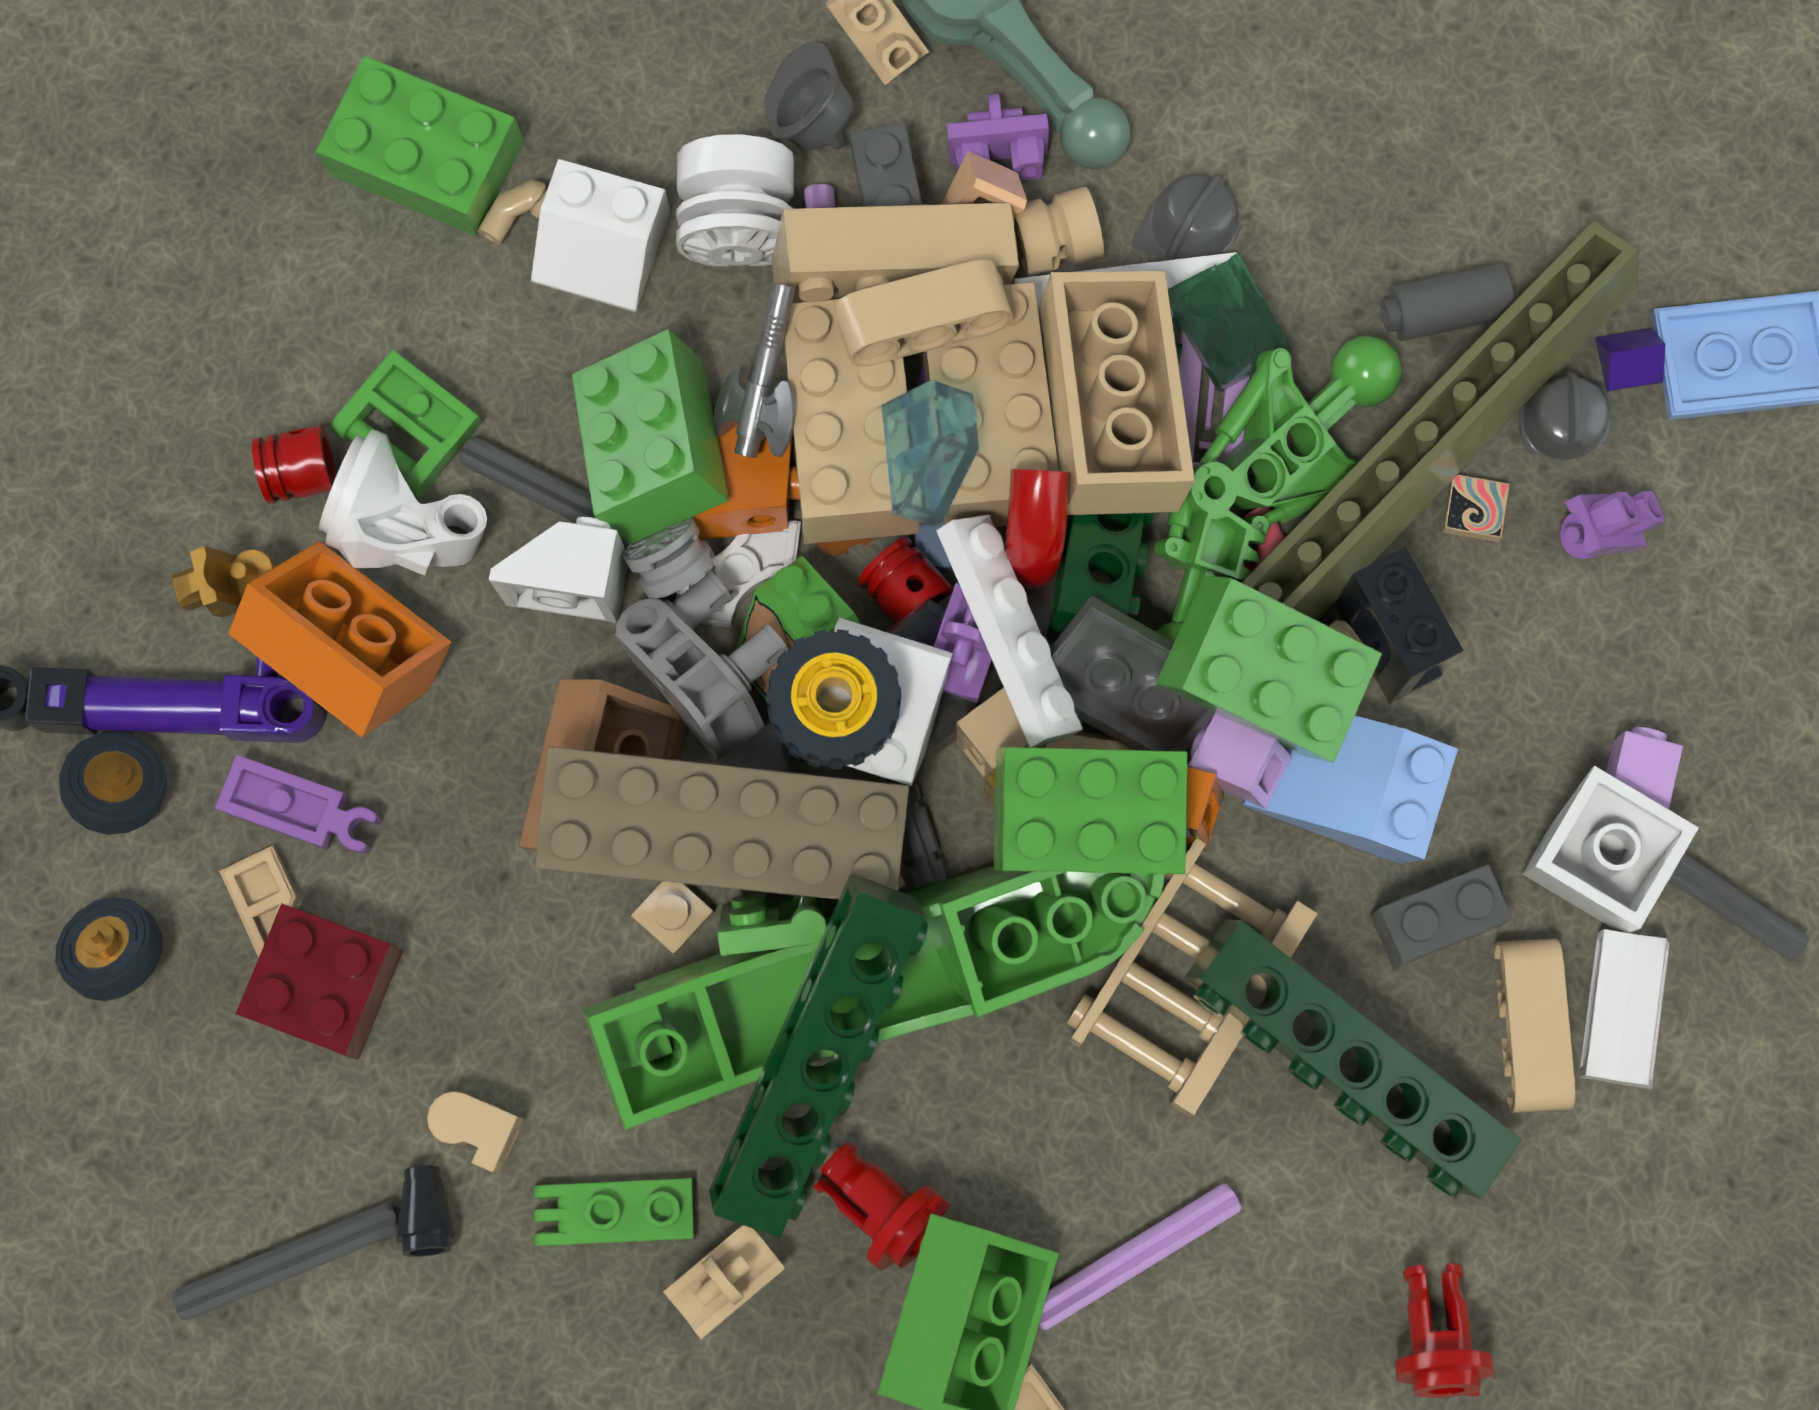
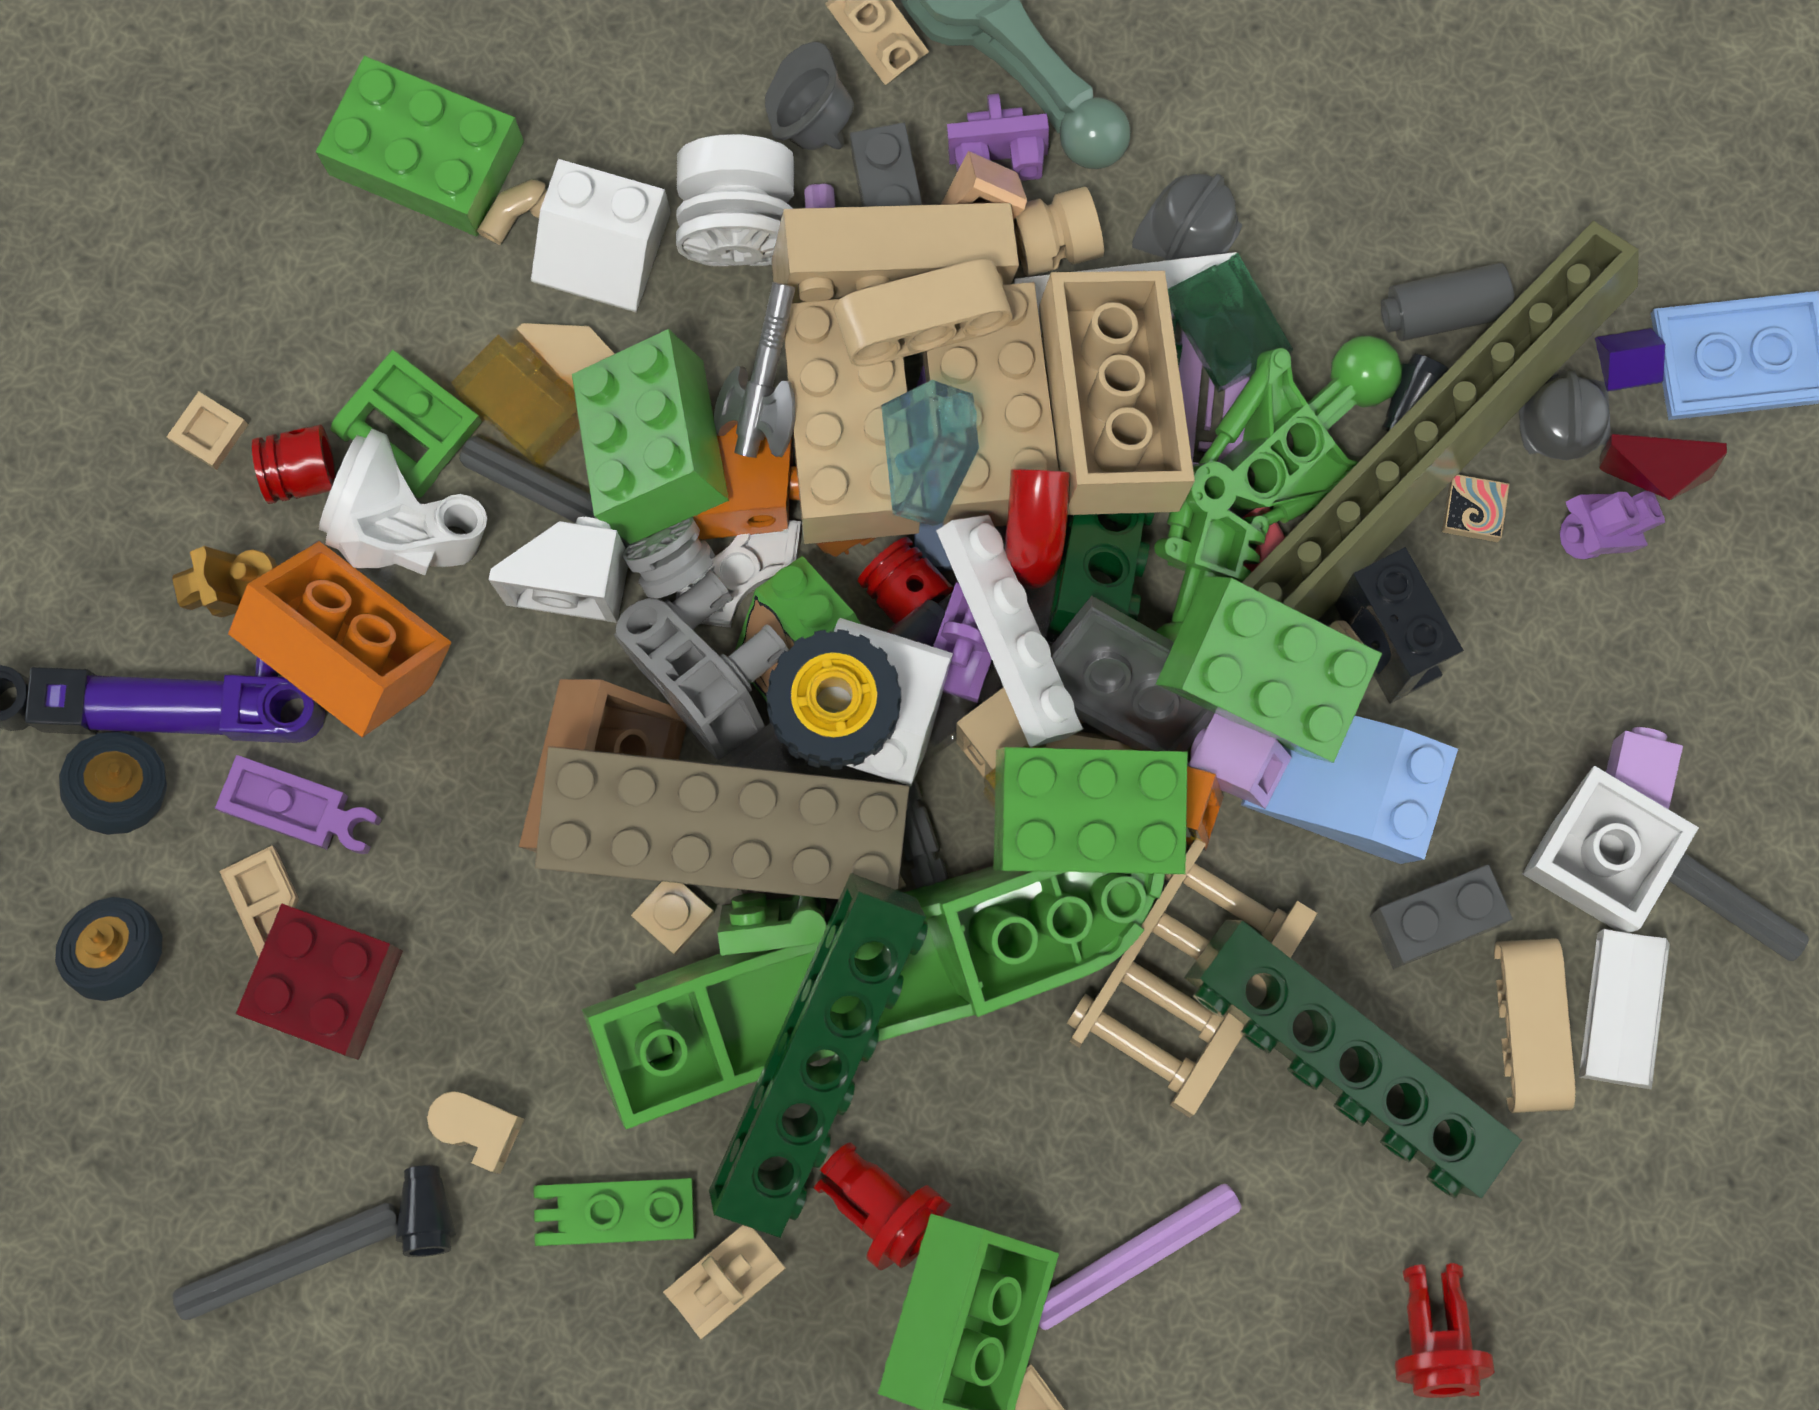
none -> tan tile [167,391,248,470]
none -> clear yellow brick [451,334,580,469]
none -> tan tile [517,323,614,395]
none -> black cone [1382,354,1449,432]
none -> dark red slope [1599,434,1727,500]

